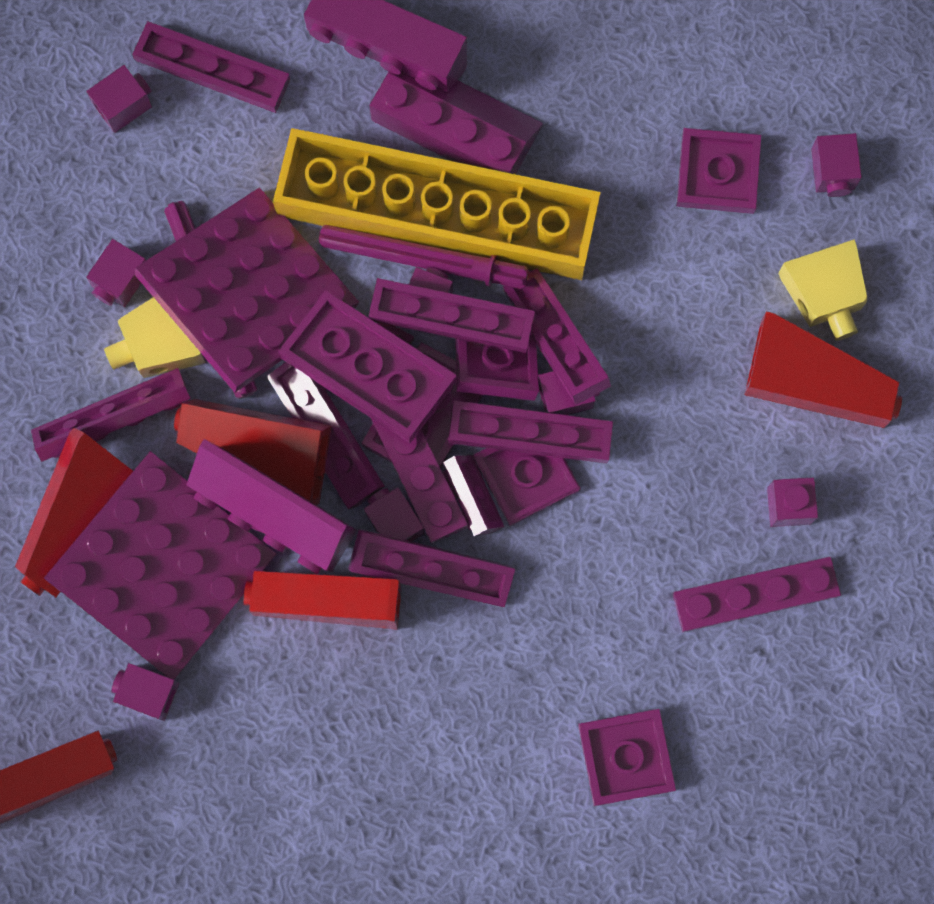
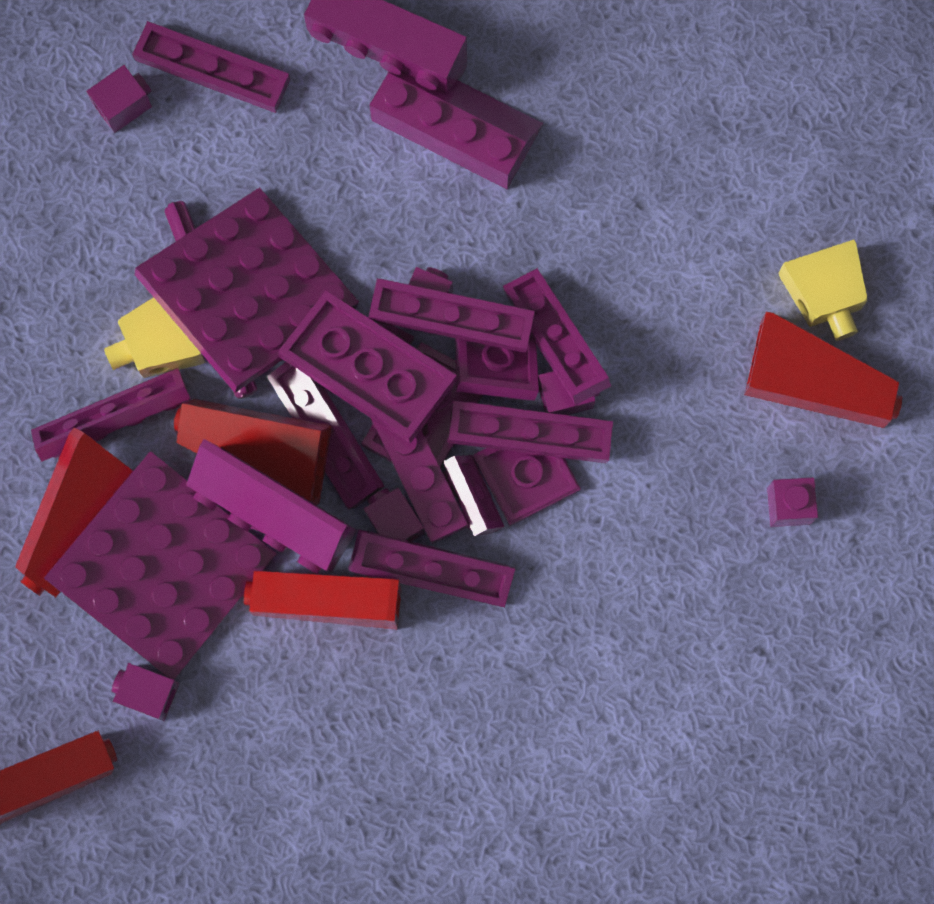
magenta brick [86,238,146,307] -> none
yellow brick [273,128,601,280] -> none
magenta axle [319,225,528,289] -> none
magenta plate [578,709,676,806] -> none
magenta plate [672,556,841,633] -> none
magenta plate [676,128,761,214] -> none
magenta brick [811,133,862,197] -> none

